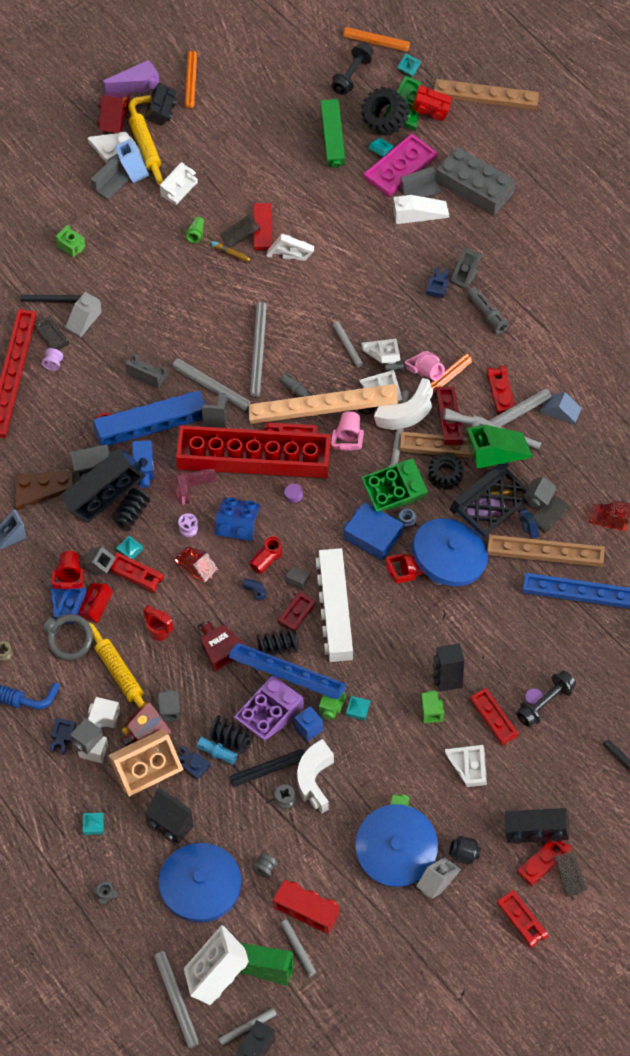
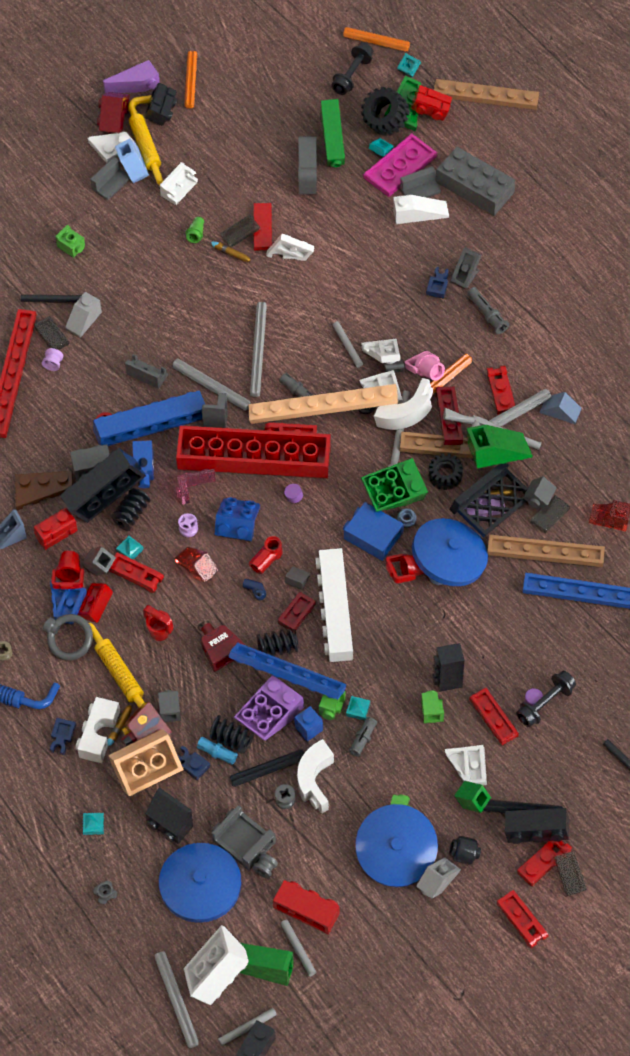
dark grey brick [70,718,103,754] -> none
bright pink piece [331,412,364,451] -> none
dark blue plate [518,508,539,539] -> none
none -> red brick [33,507,78,550]
none -> pearl gold piece [107,705,132,746]
none -> dark grey panel [212,805,276,871]
none -> dark grey beam [298,136,317,195]
none -> dark grey pin [349,717,377,757]
none -> green brick [454,781,491,813]
none -> black axle [483,799,563,813]

